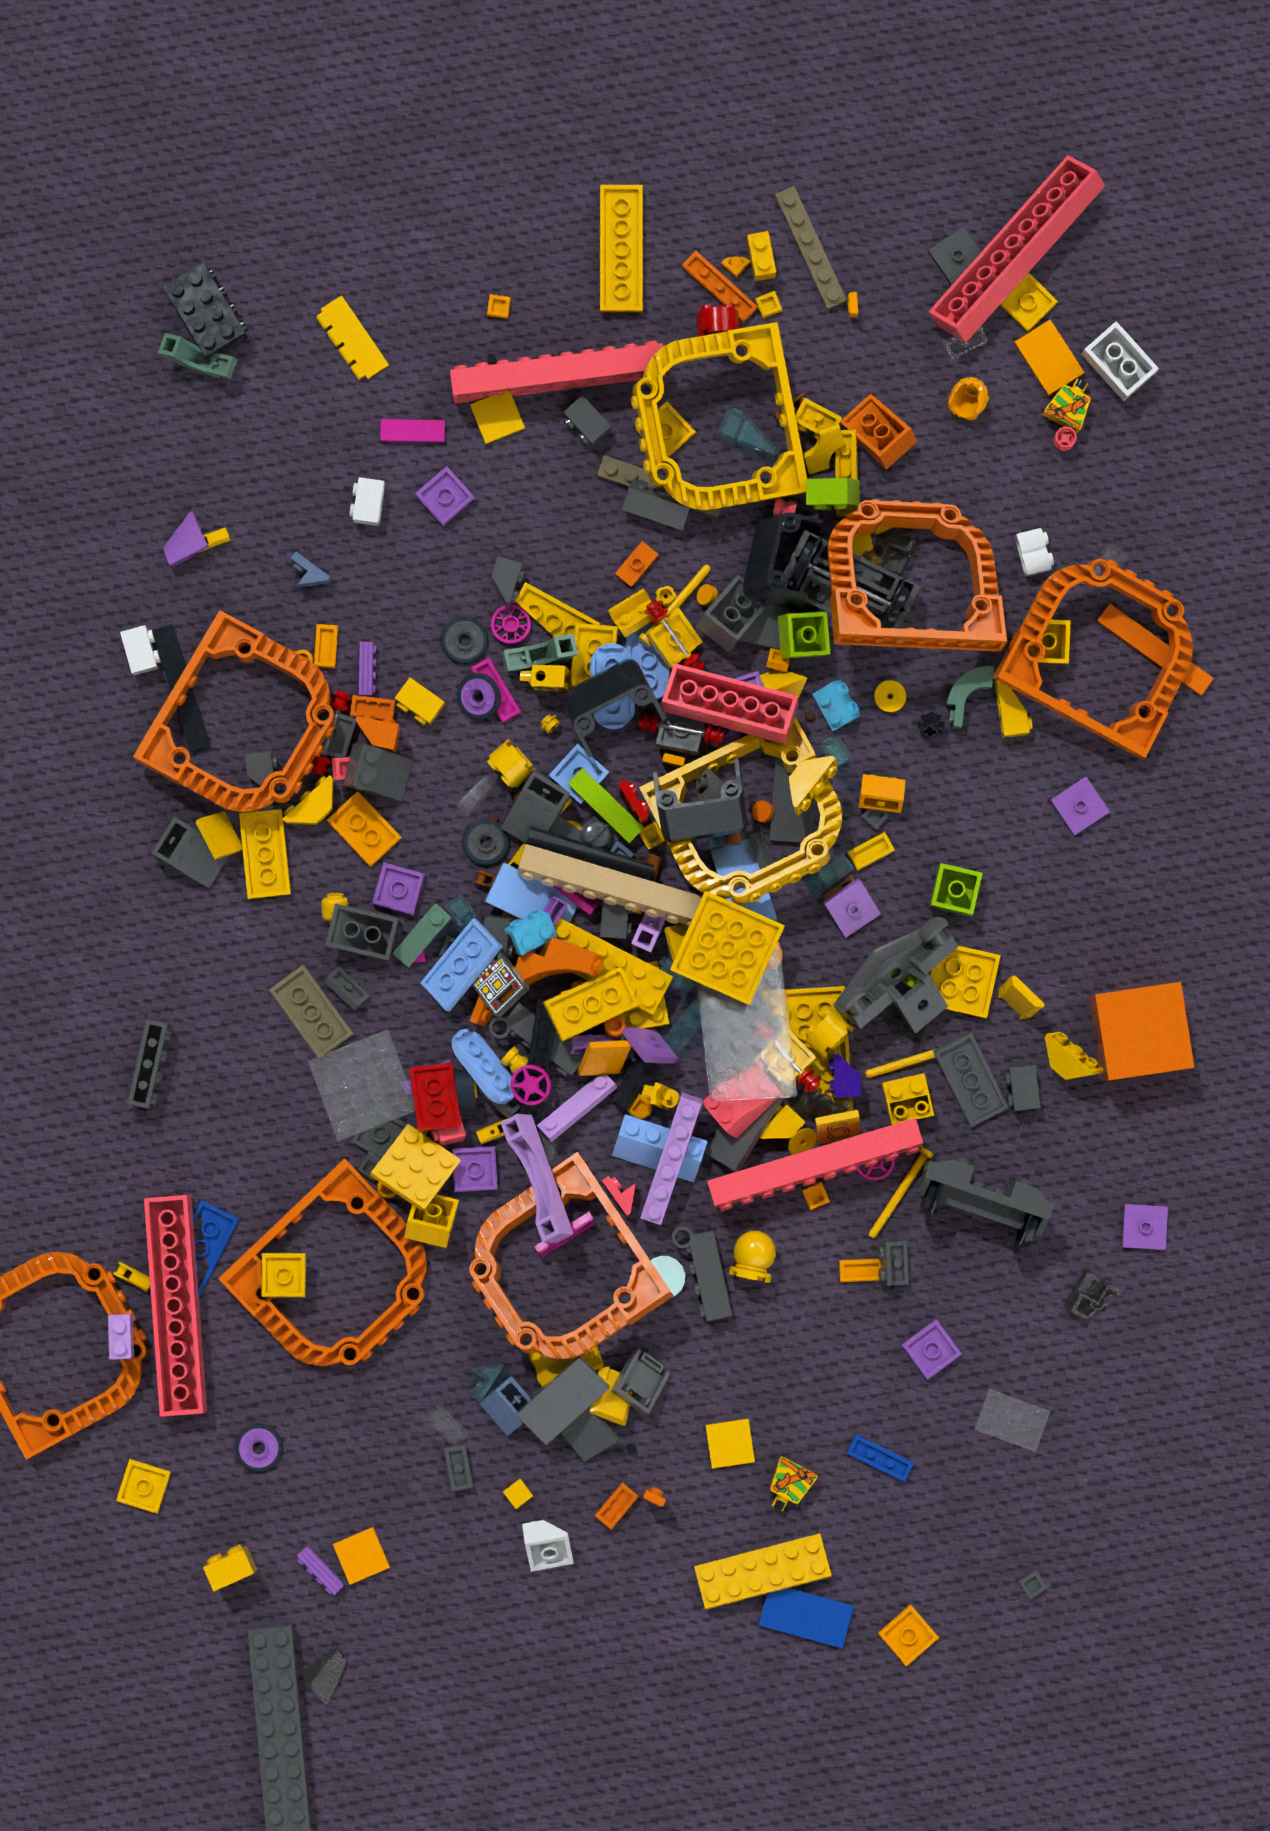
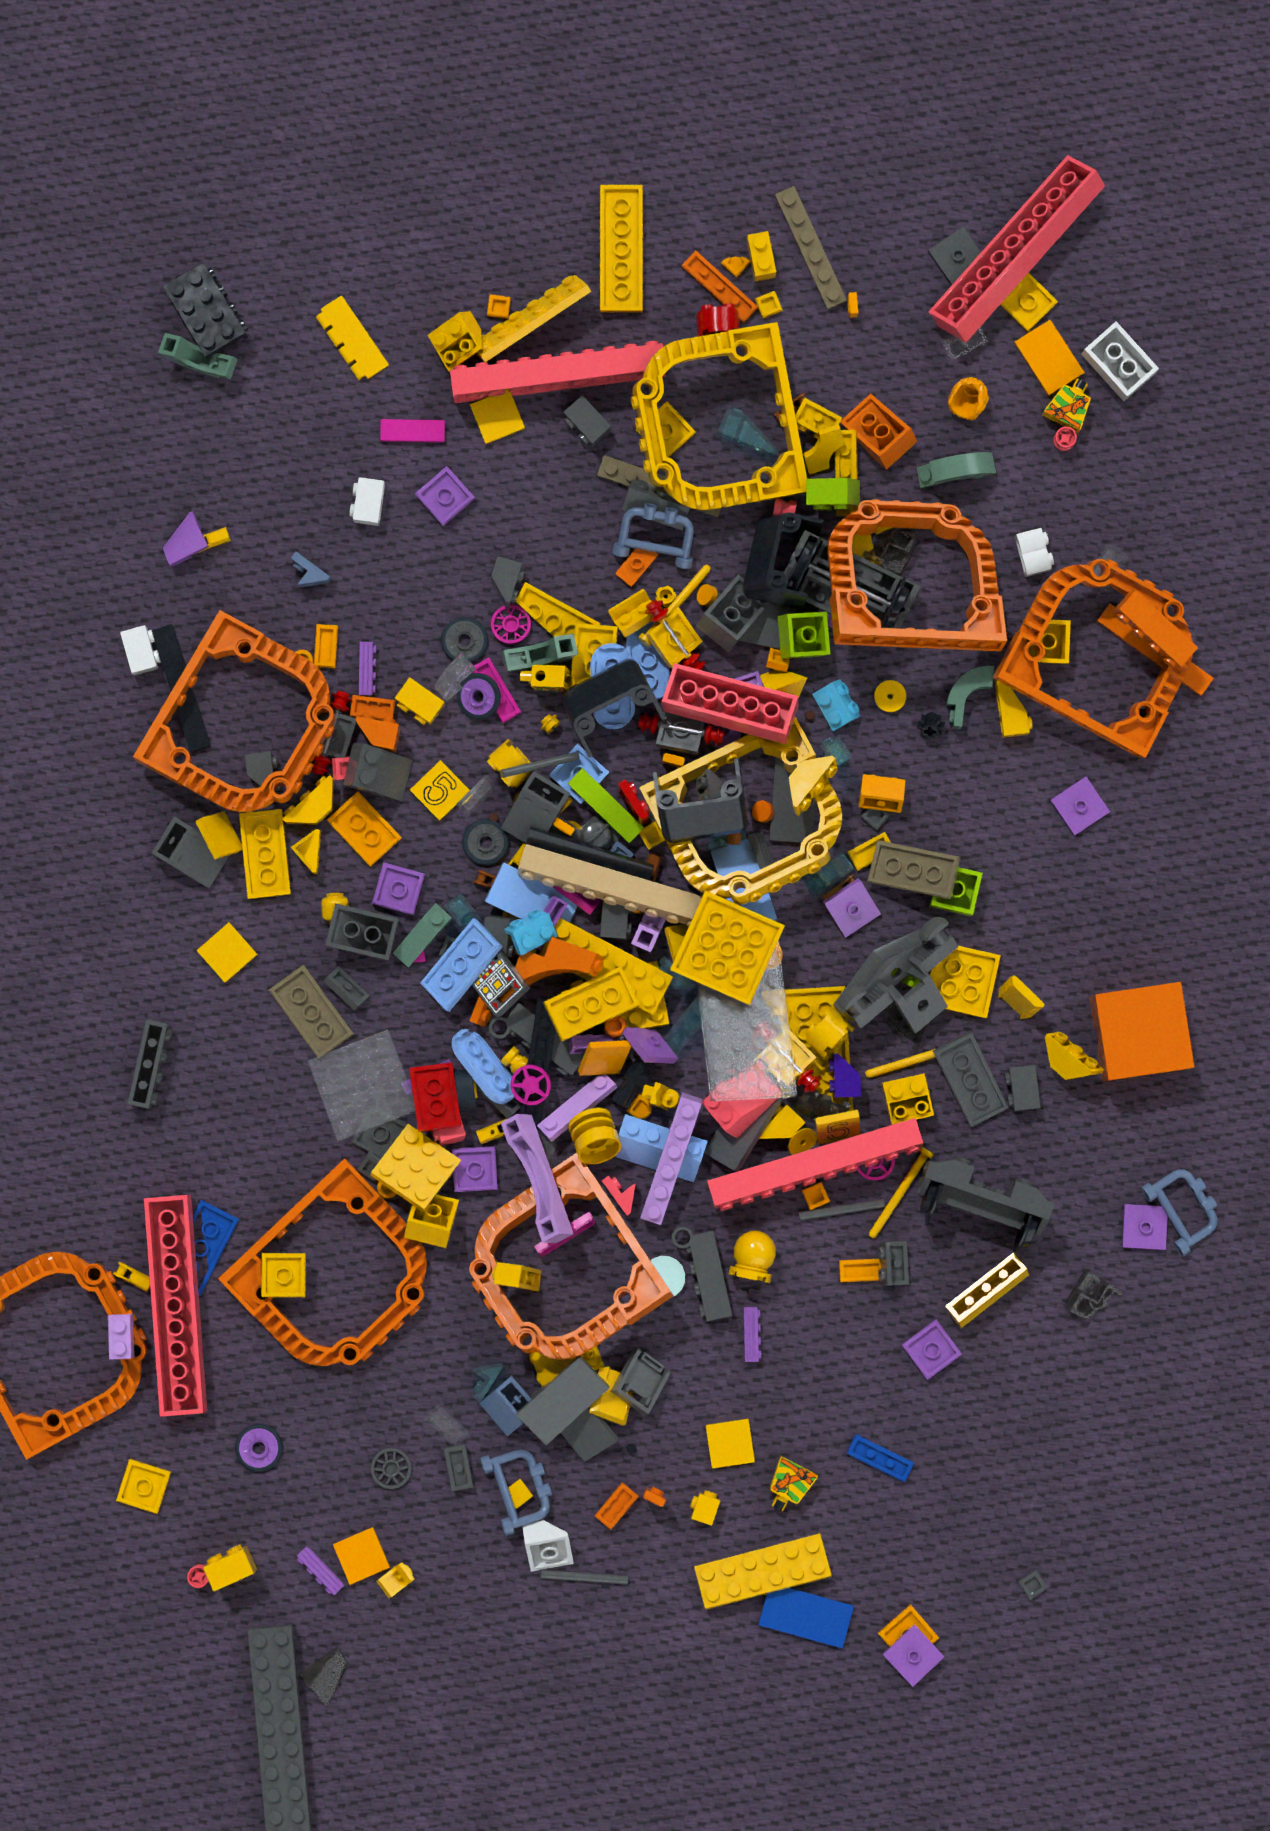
clear plate [974,1388,1050,1452] -> none
none -> coral wheel [187,1564,209,1588]
none -> yellow tile [196,922,258,983]
none -> yellow slope [291,829,321,874]
none -> dark grey wheel [371,1448,412,1489]
none -> yellow bracket [376,1562,415,1598]
none -> yellow tile [410,760,470,821]
none -> yellow slope [428,311,482,372]
none -> clear slope [434,653,476,701]
none -> yellow plate [476,275,591,362]
none -> sand blue bar [480,1449,552,1536]
none -> yellow slope [492,1262,542,1292]
none -> dark grey bar [500,752,579,778]
none -> dark grey bar [541,1570,628,1585]
none -> light orange tile [553,818,576,837]
none -> yellow wheel [568,1108,622,1164]
none -> sand blue bar [612,503,694,569]
none -> yellow brick [690,1490,720,1526]
none -> medium lavender piece [744,1307,761,1362]
none -> dark grey bar [799,1199,885,1221]
none -> dark tan tile [867,840,961,900]
none -> medium lavender plate [883,1624,944,1687]
none -> sand green arch [916,452,996,488]
none -> yellow brick [946,1253,1029,1328]
none -> orange brick [1113,590,1198,668]
none -> sand blue bar [1140,1169,1218,1257]

